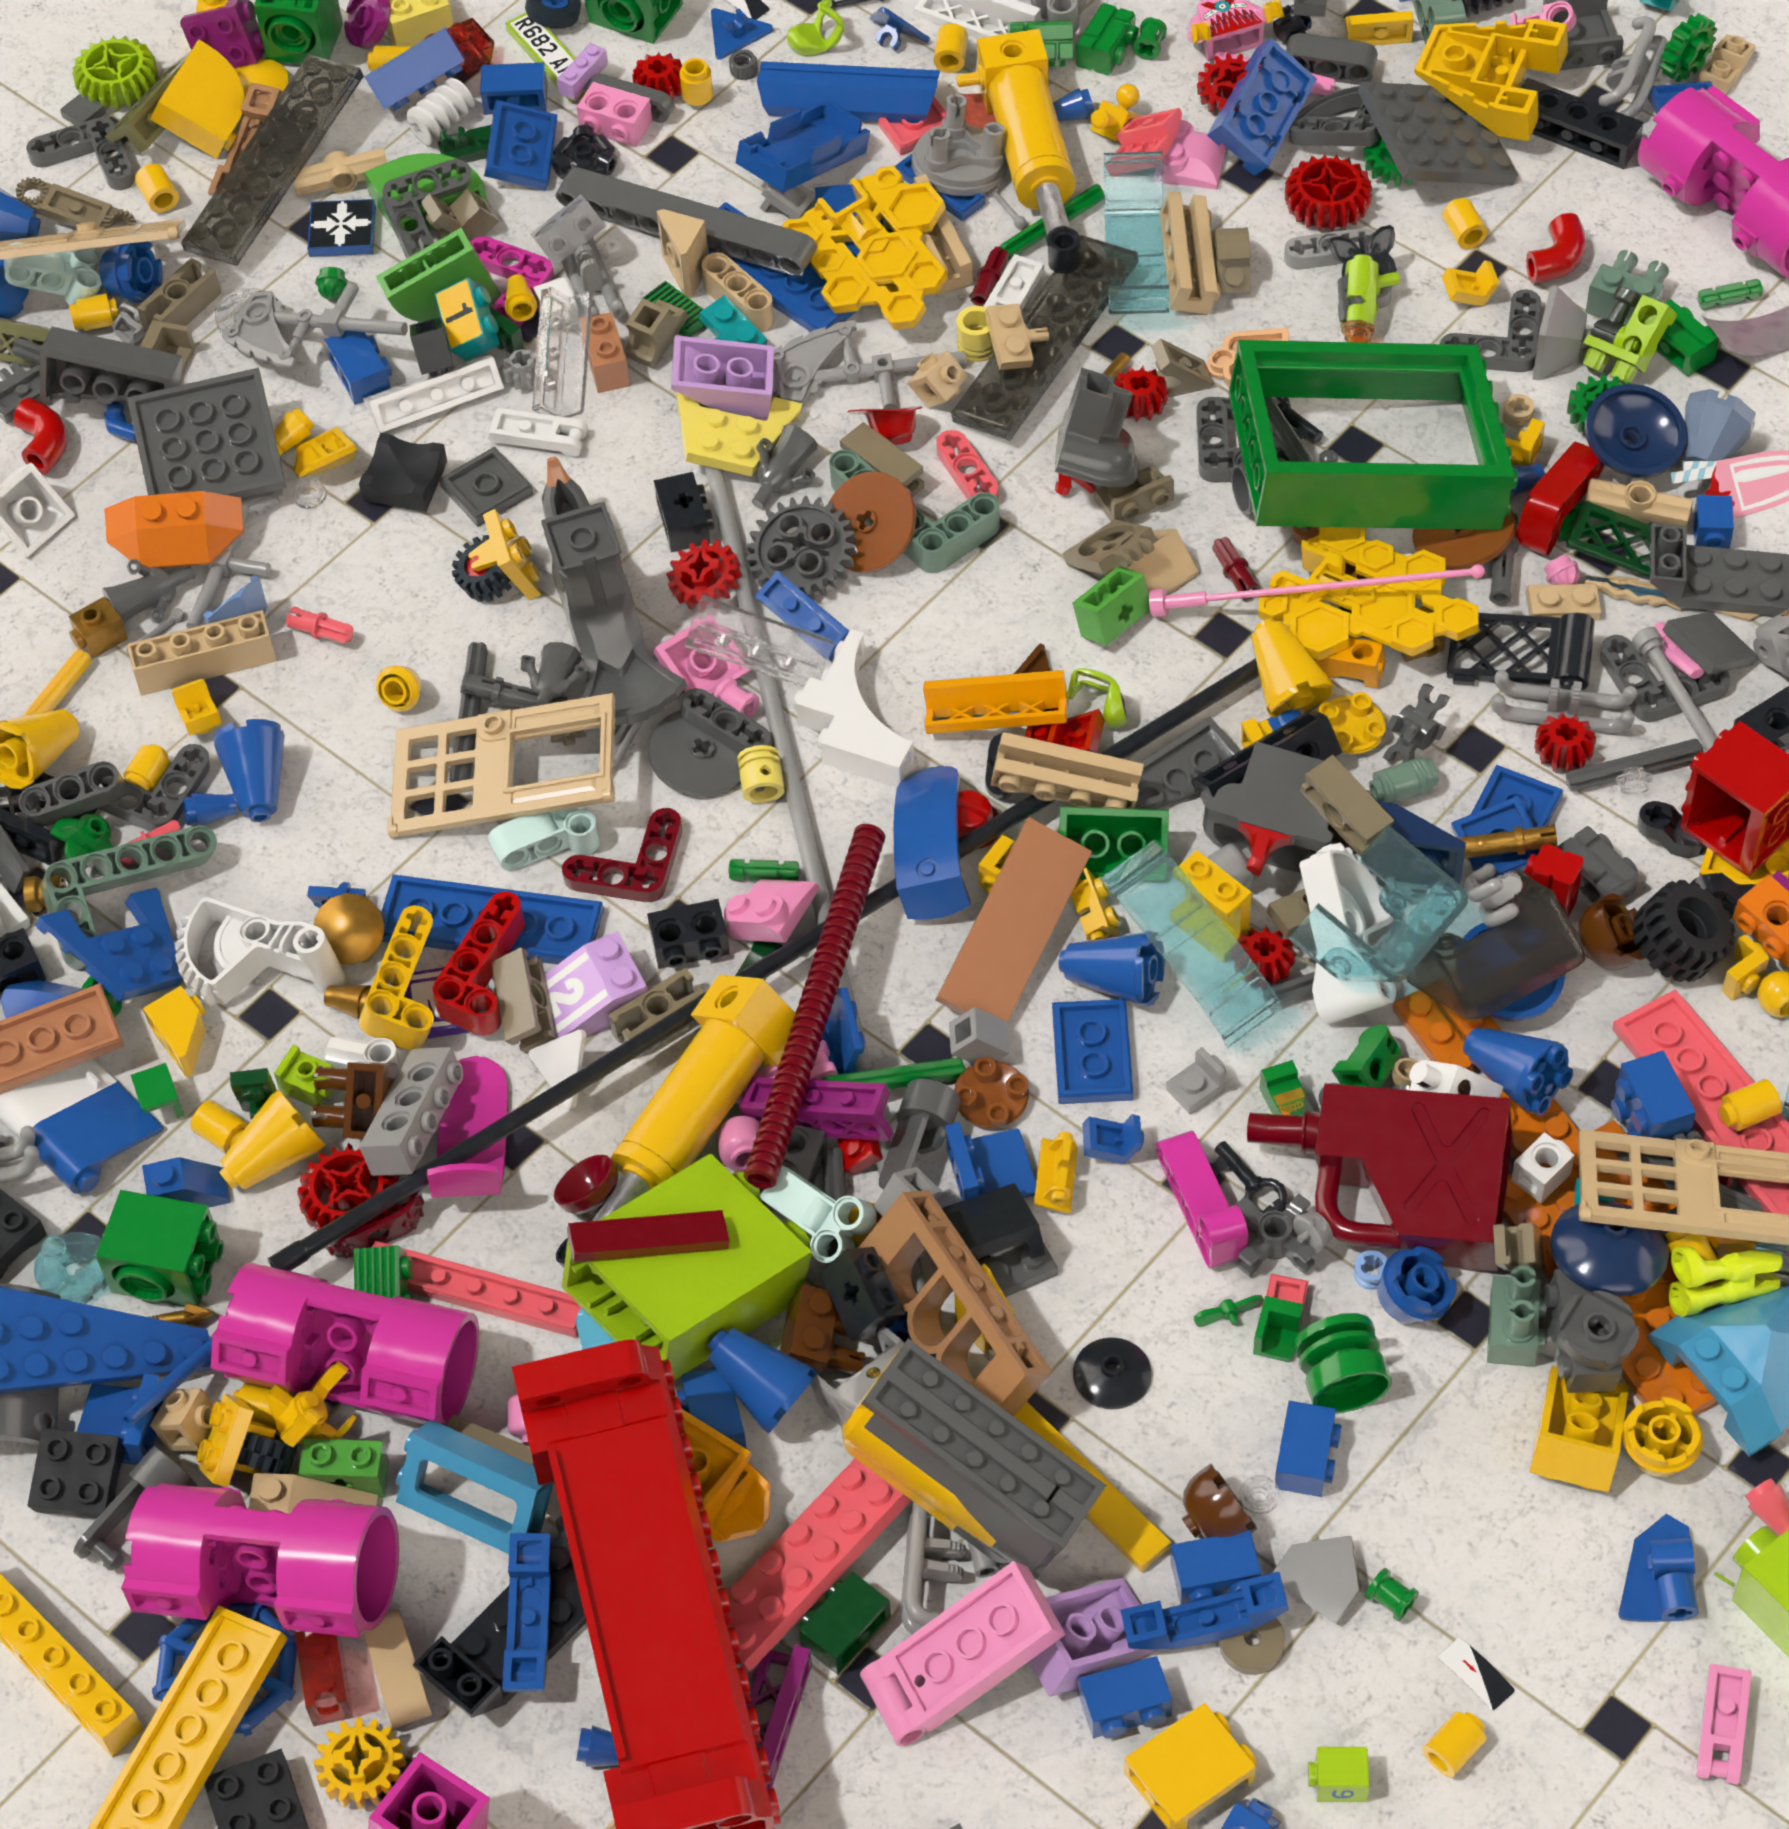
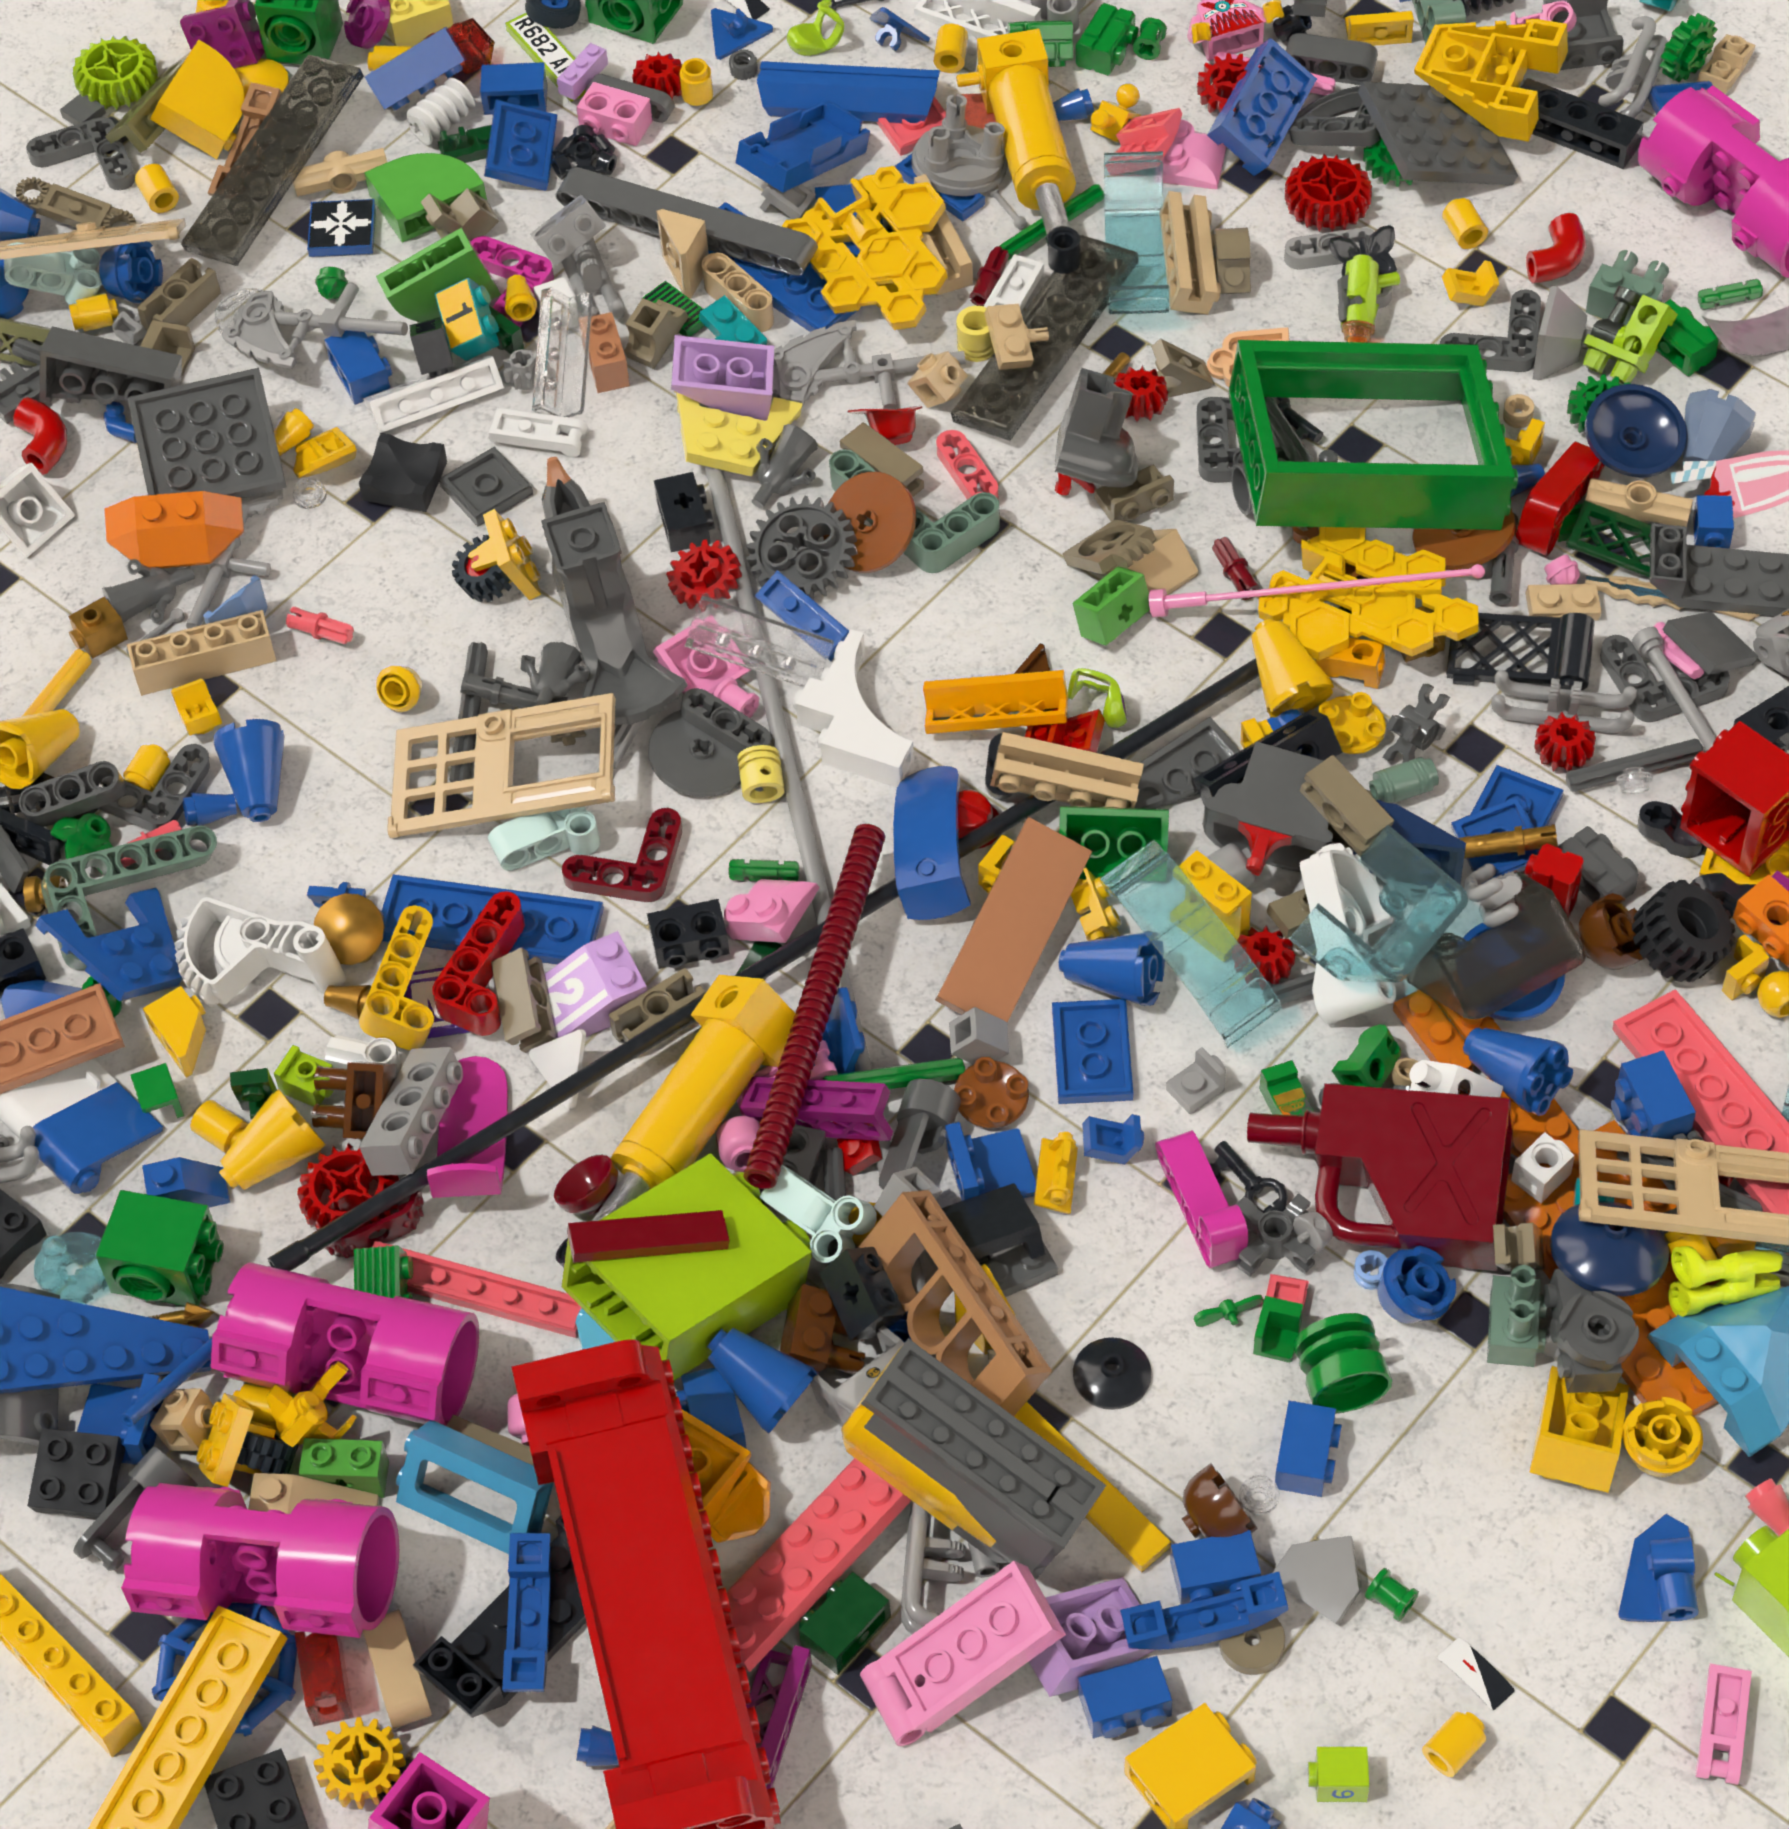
dark grey beam [381,159,471,259] -> none
yellow brick [1719,1079,1782,1131] -> none

